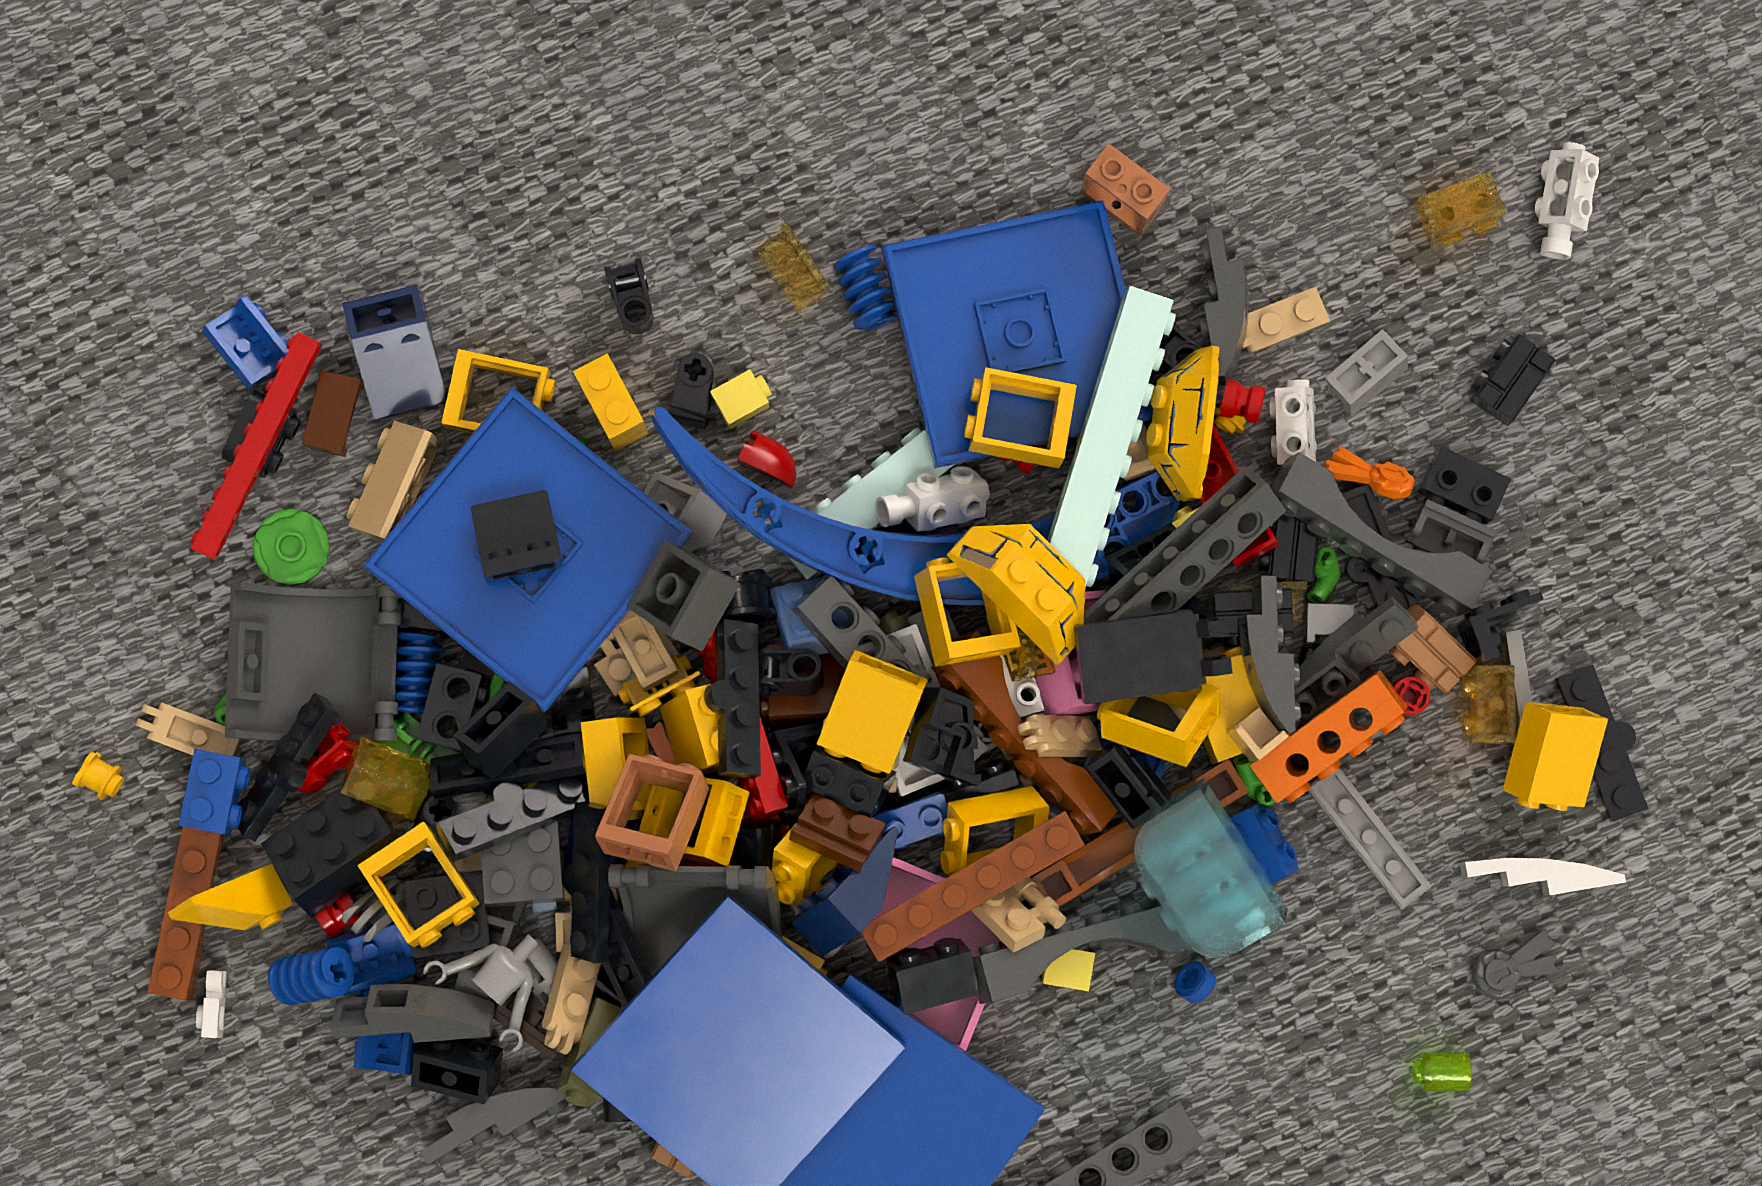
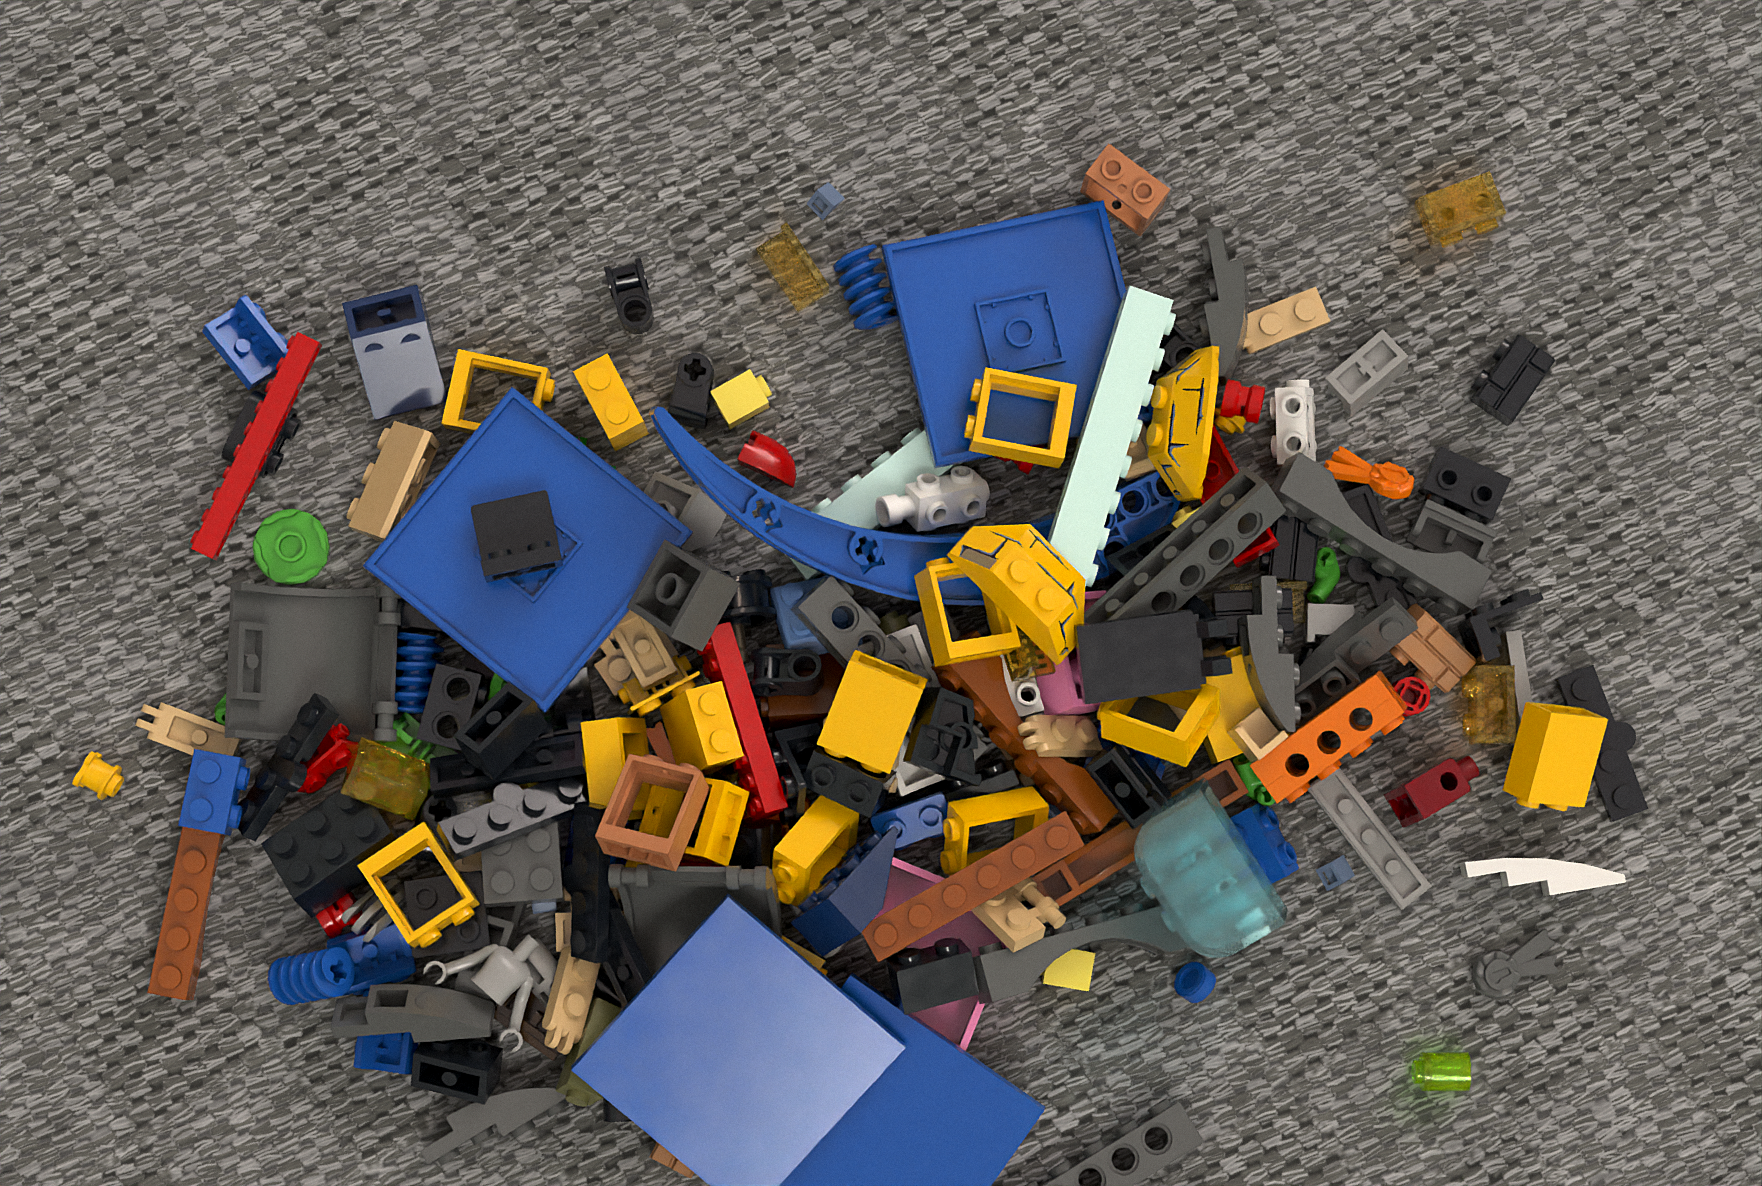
yellow slope [168,864,293,930] -> none
white plate [196,970,227,1038] -> none
reddish brown hinge [302,370,364,457] -> none
black hinge [704,619,761,779] -> none
reddish brown plate [789,792,886,872] -> none
white brick [1535,142,1599,260] -> none
none -> sand blue piece [807,182,845,220]
none -> sand blue piece [1316,855,1355,891]
none -> dark red torso [1384,756,1480,828]

